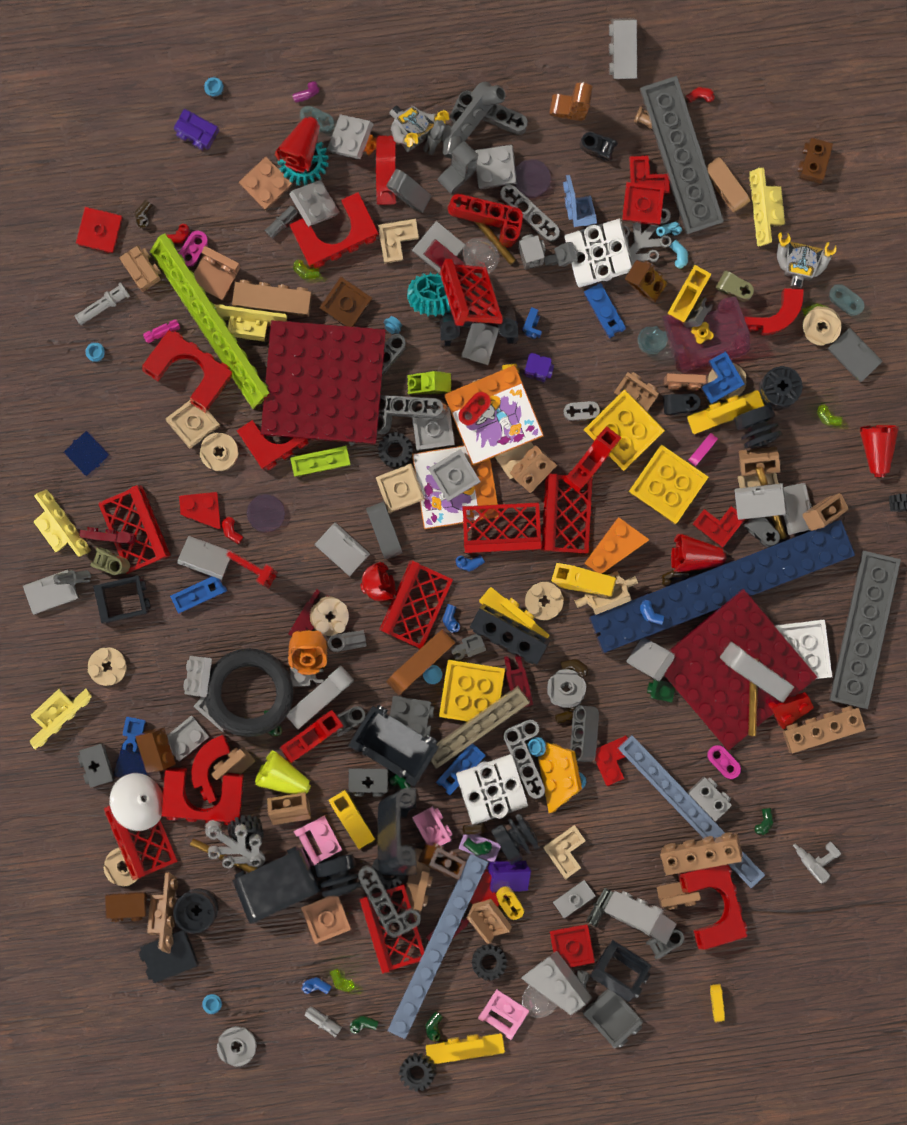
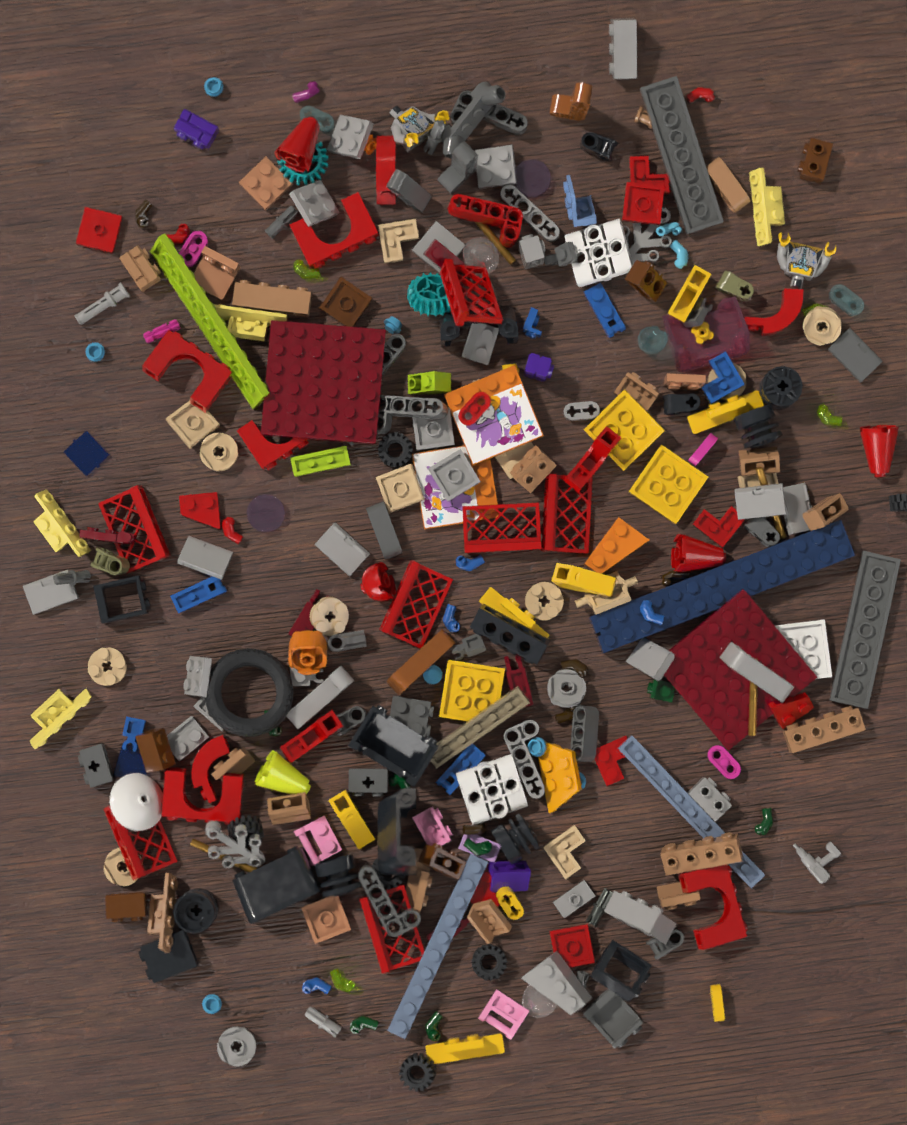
red fence [226,550,278,589] -> none

